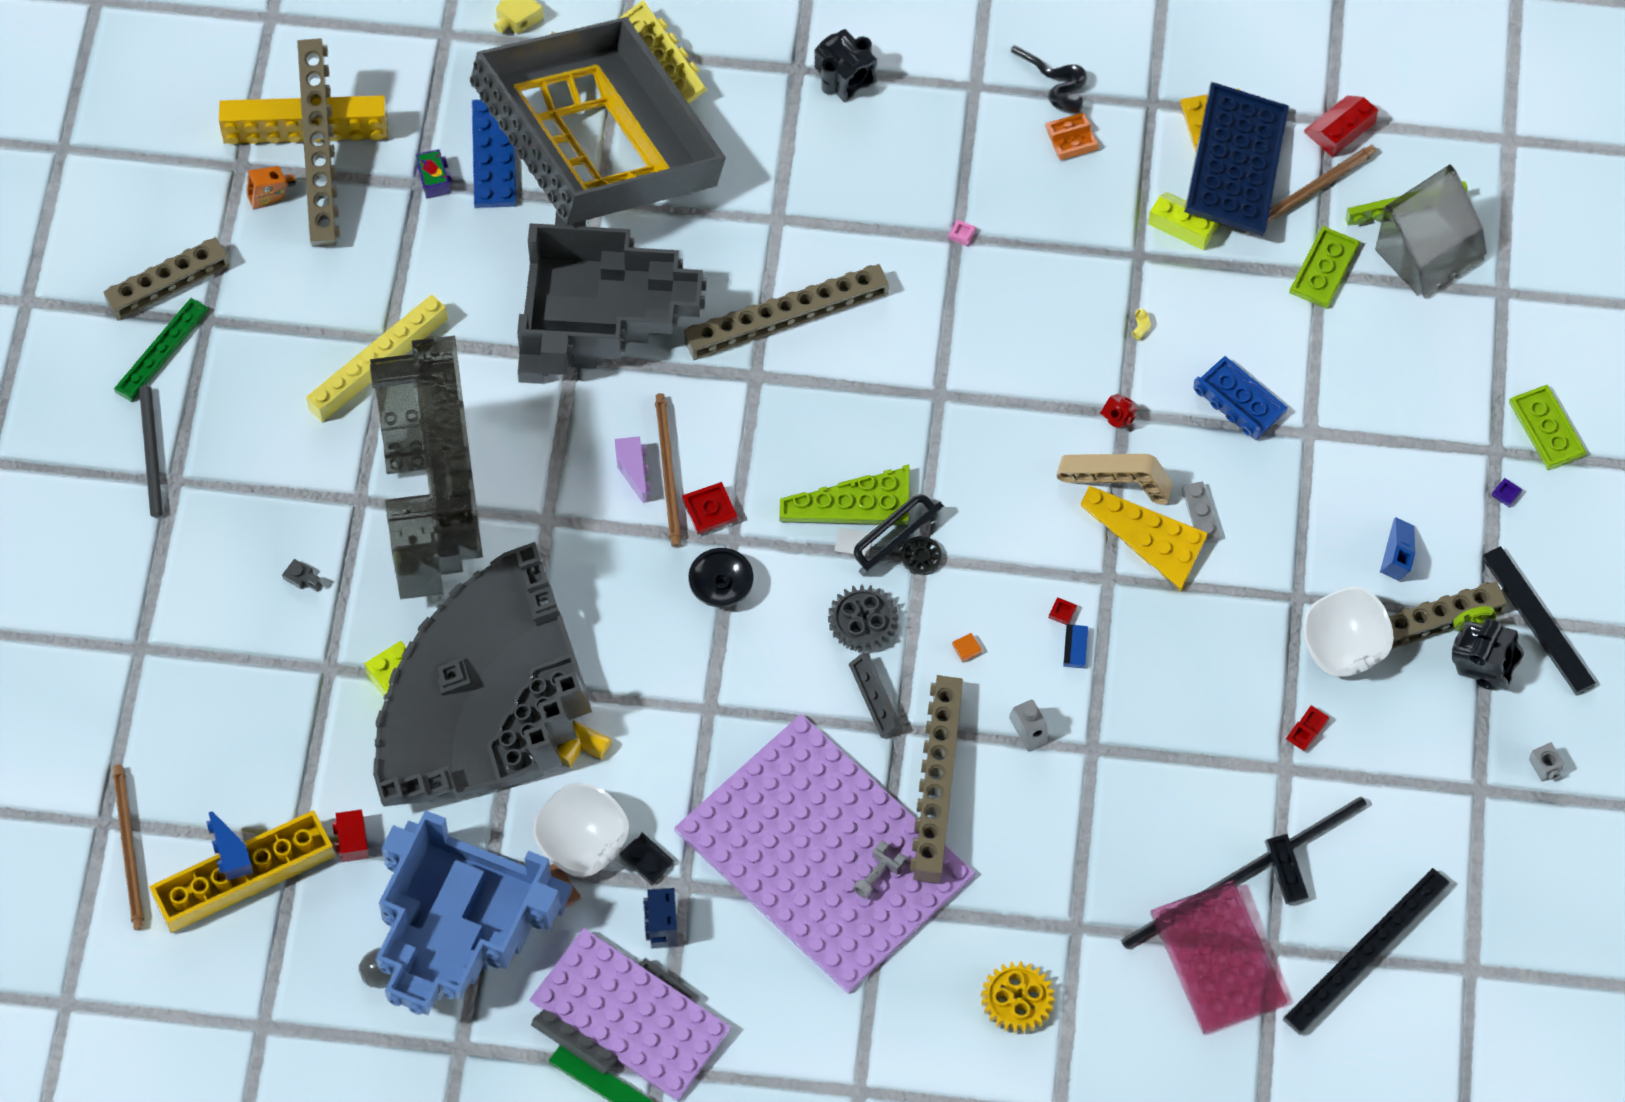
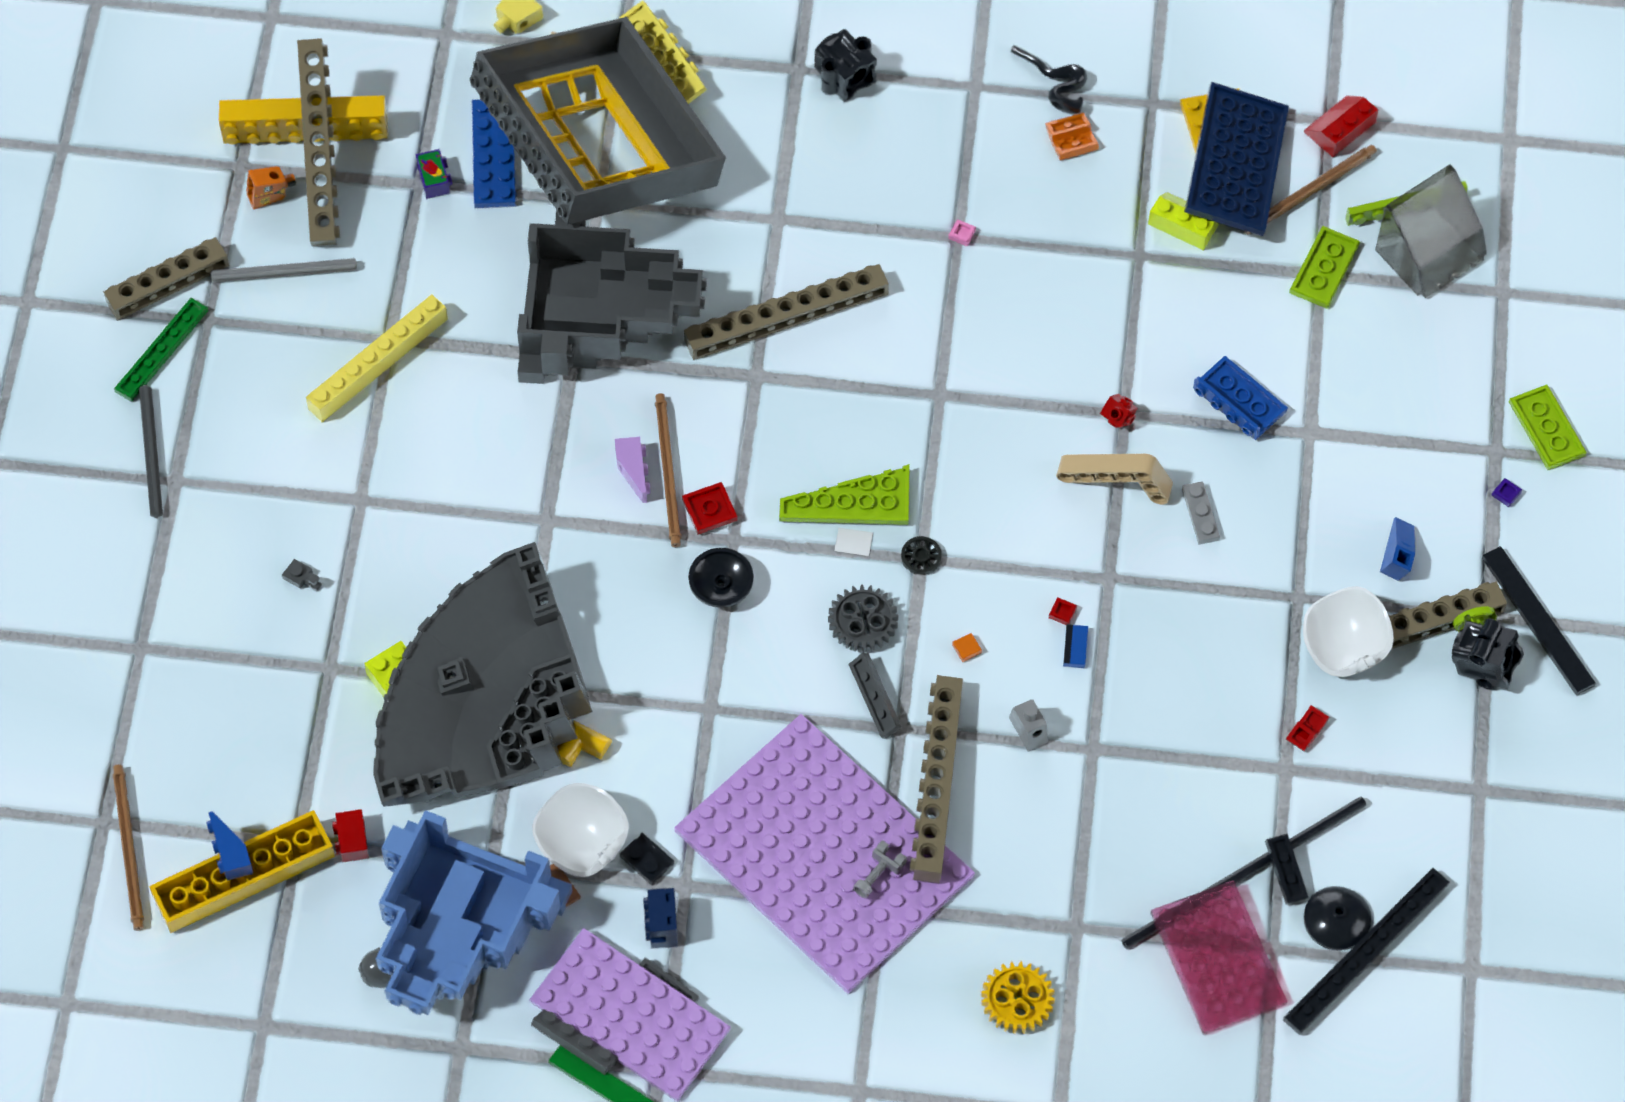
clear smoke panel [370,335,483,599] -> none
black piece [854,494,944,576] -> none
yellow wing [1080,485,1208,591] -> none
light yellow arm [1132,309,1151,340] -> none
light grey brick [1529,742,1564,781] -> none
none -> light grey axle [211,258,357,282]
none -> black dish [1303,886,1371,951]

